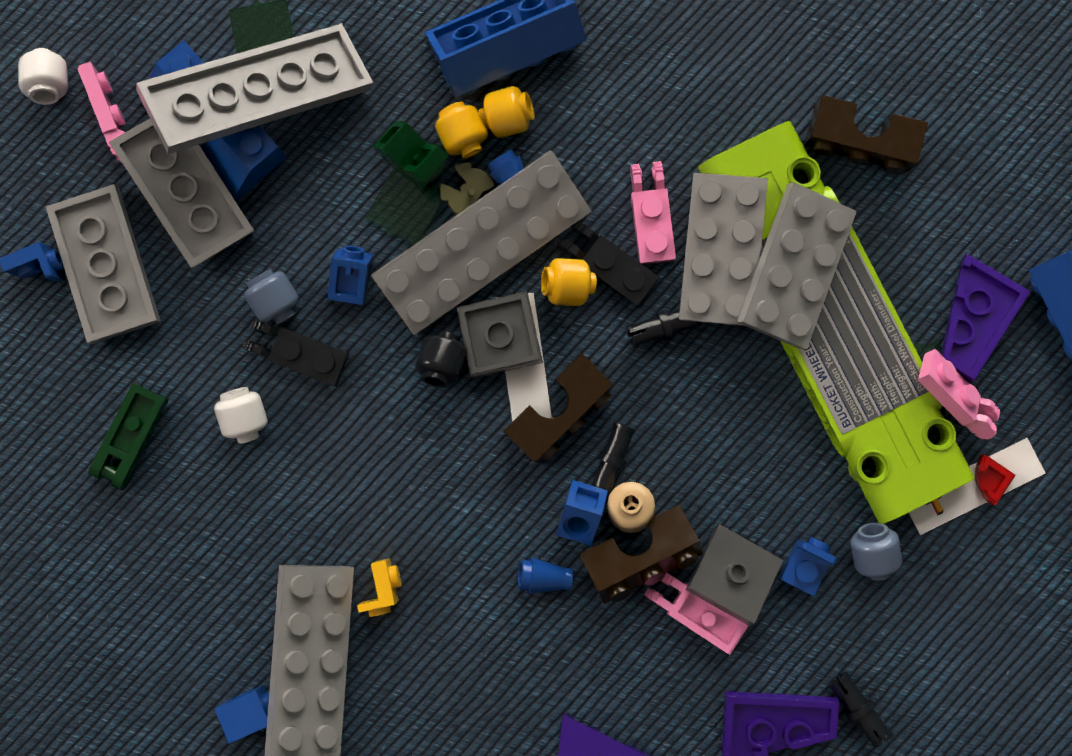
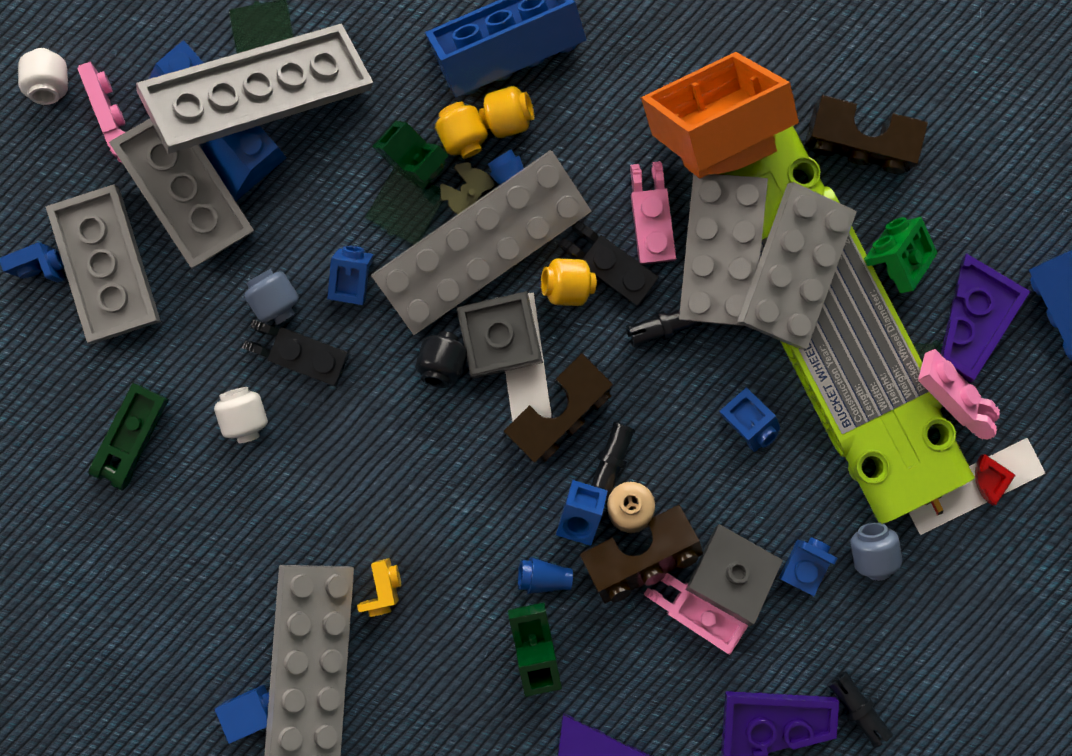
none -> dark green brick [508,603,562,697]
none -> orange container [641,52,799,179]
none -> blue bracket [719,387,780,452]
none -> green bracket [864,217,938,293]

